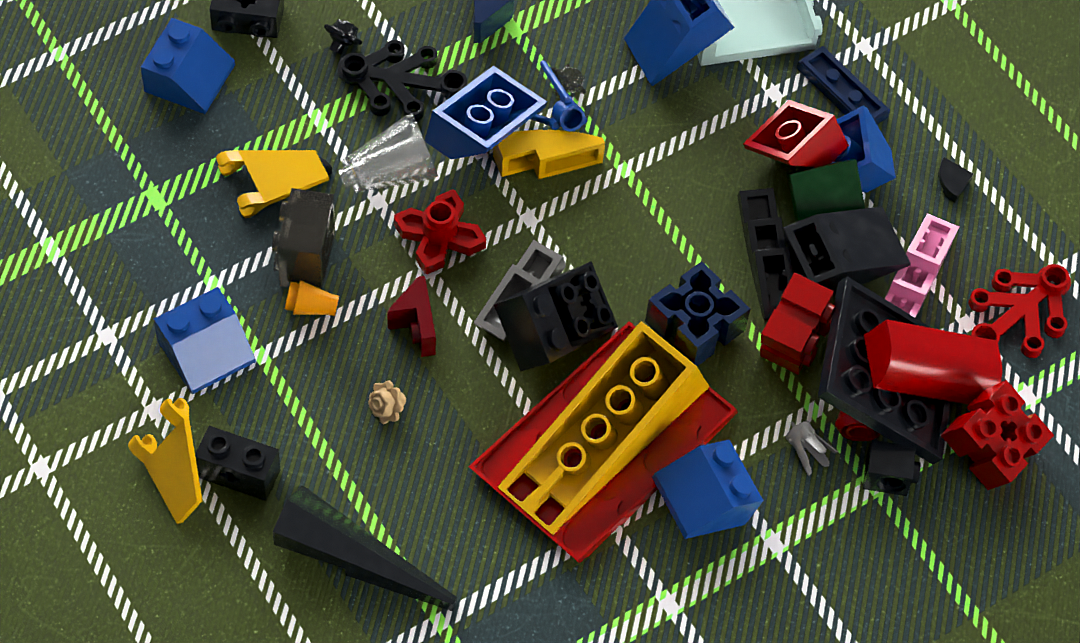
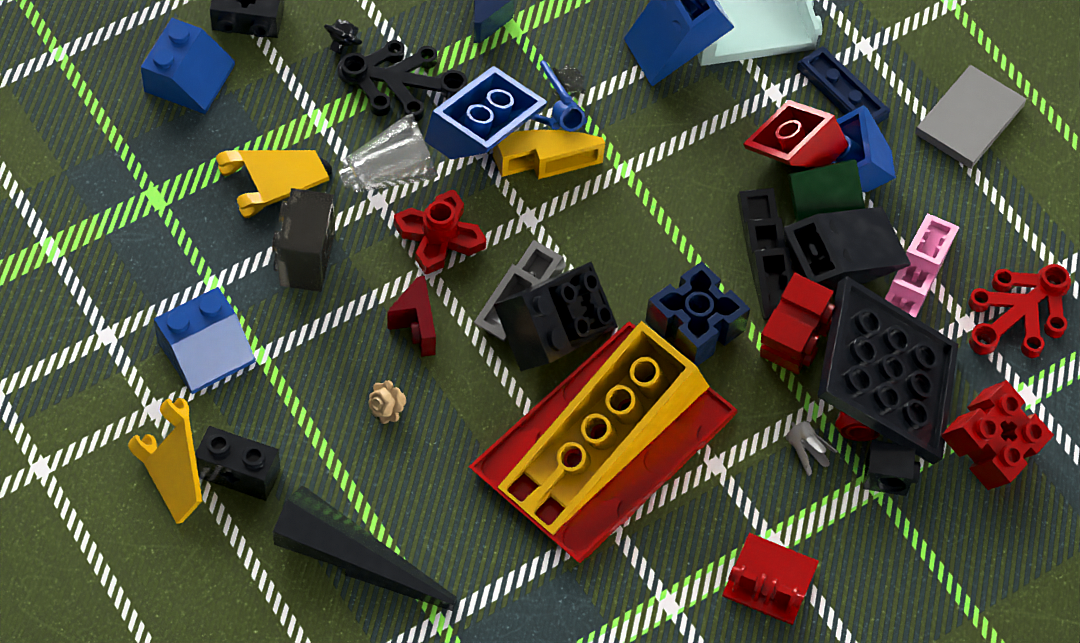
light orange cone [285,280,339,316] -> none
blue slope [652,440,763,539] -> none
red brick [864,319,1002,405] -> none
black tile [938,157,973,203] -> none
none -> red hinge [722,532,819,625]
none -> light grey tile [915,65,1026,169]

